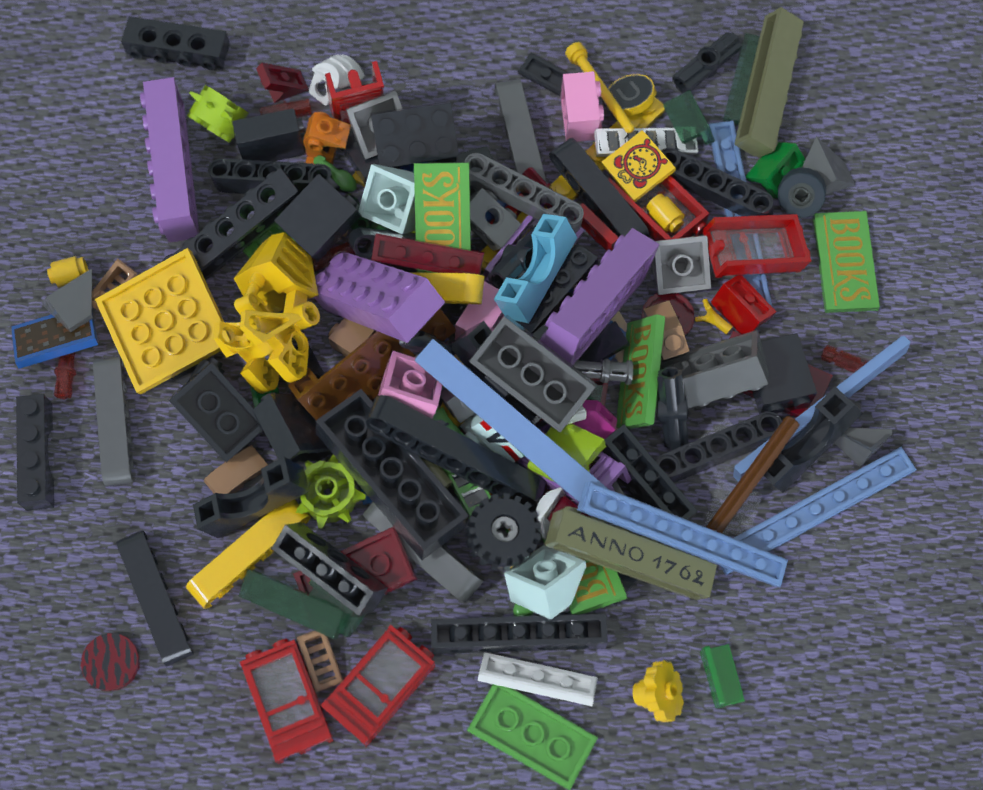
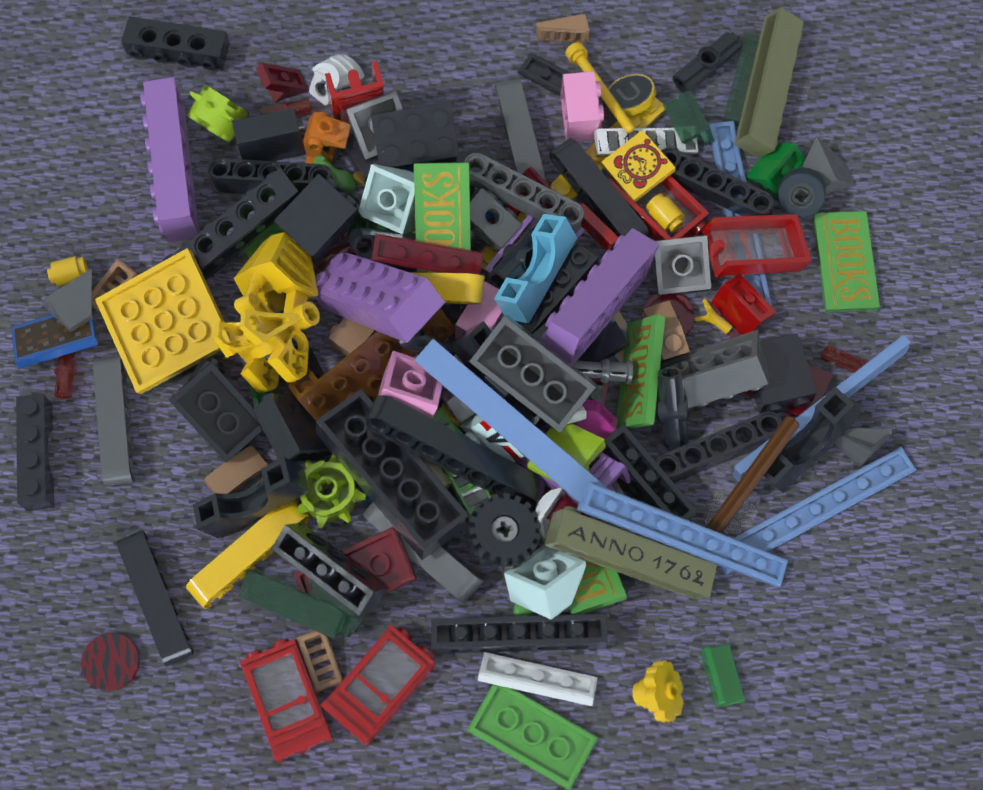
none -> medium nougat slope [536,14,589,43]

